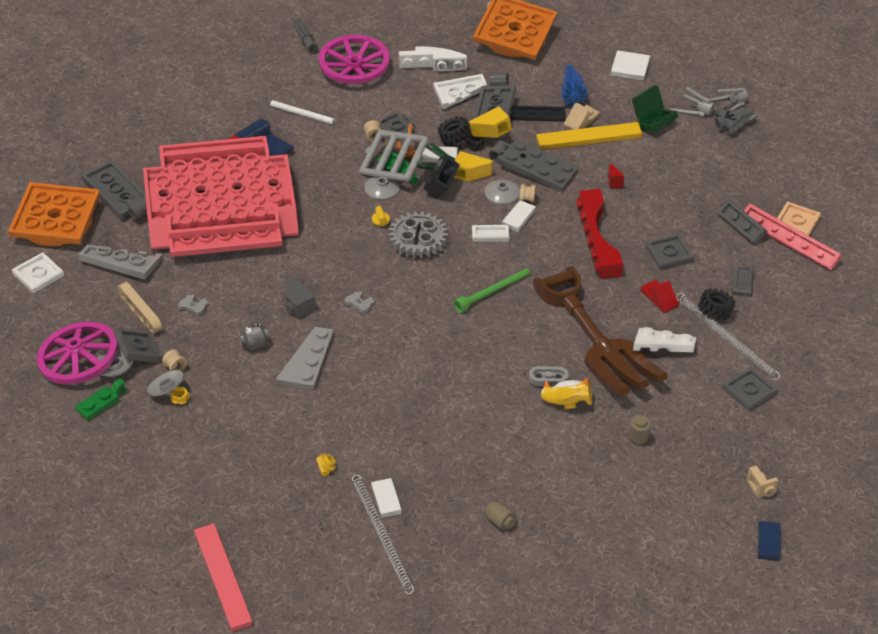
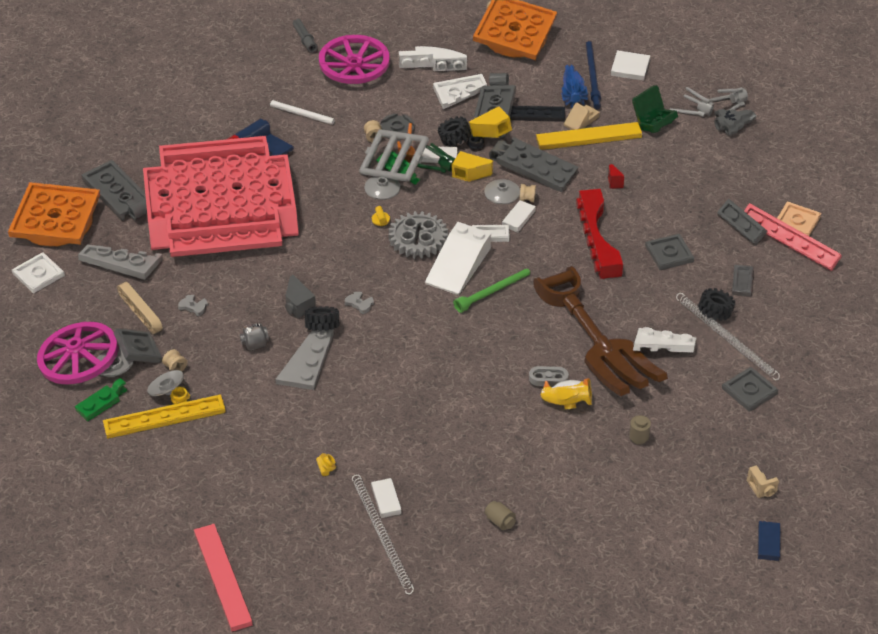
black slope [423,154,460,198] -> none
red slope [641,279,679,314] -> none
none -> yellow tile [103,394,226,439]
none -> black tyre [304,306,340,331]
none -> white slope [425,222,491,295]
none -> dark blue bar [586,41,601,110]

